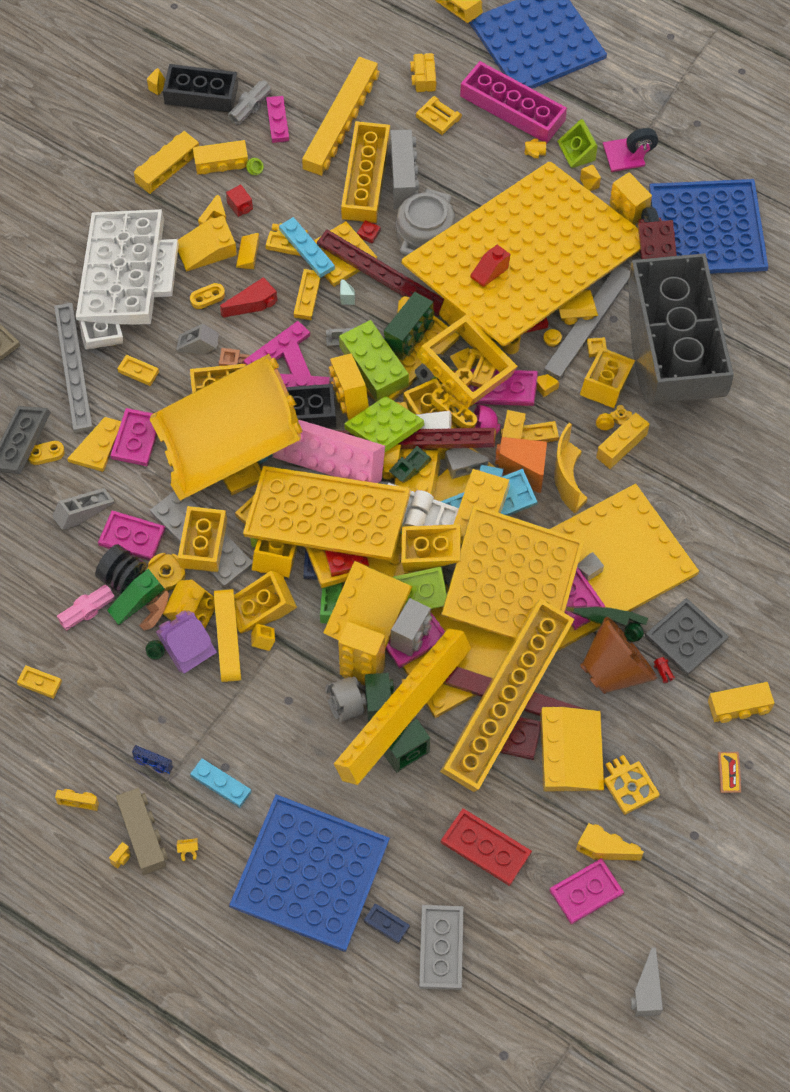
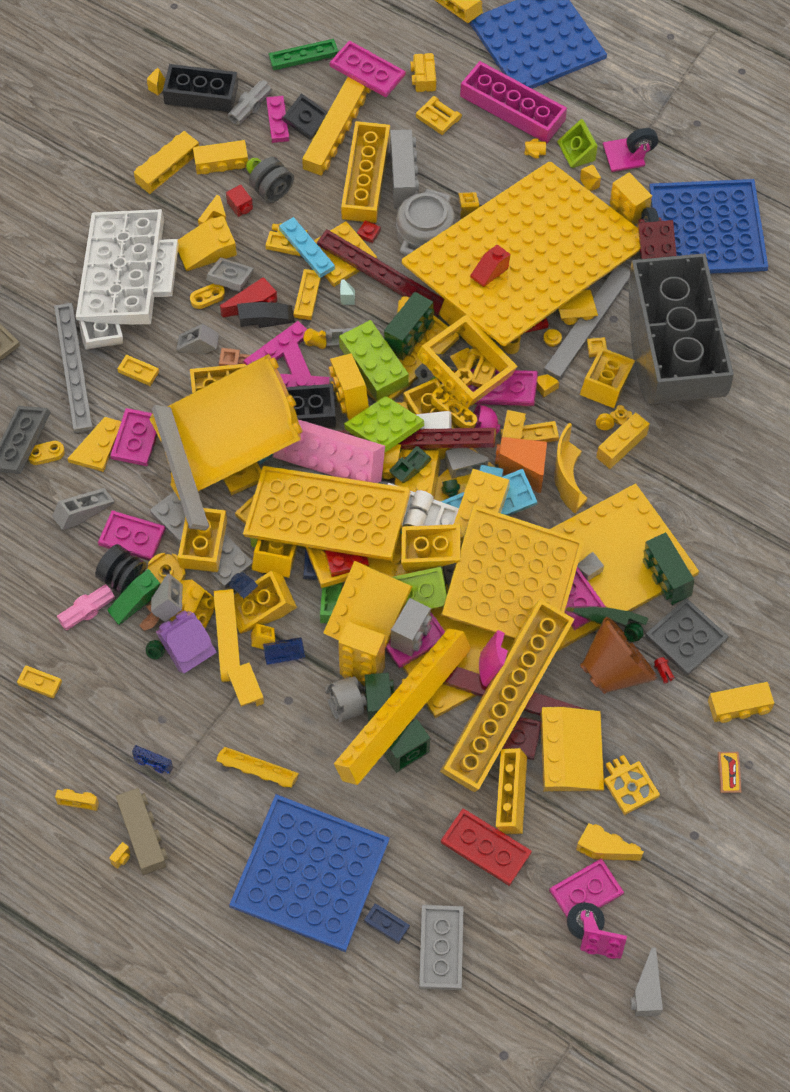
yellow tile [177,838,198,861] -> none
medium azure plate [190,759,252,808] -> none
yellow slope [236,233,259,269] -> none
none -> light grey slope [151,574,183,622]
none -> light grey tile [152,405,209,530]
none -> light grey plate [206,257,254,291]
none -> yellow plate [216,747,299,788]
none -> yellow panel [227,663,264,707]
none -> dark blue plate [228,571,258,599]
none -> black slope [237,302,295,328]
none -> dark grey wheel [249,157,294,203]
none -> clear blue plate [263,637,305,665]
none -> green plate [268,39,339,71]
none -> black plate [282,93,328,140]
none -> yellow piece [303,328,326,349]
none -> dark pink tile [330,40,406,97]
none -> dark green plate [441,479,460,498]
none -> yellow slope [459,192,479,219]
none -> dark pink slope [479,630,508,687]
none -> yellow brick [496,748,527,834]
none -> dark pink plate [567,902,627,959]
none -> dark green brick [643,532,694,605]

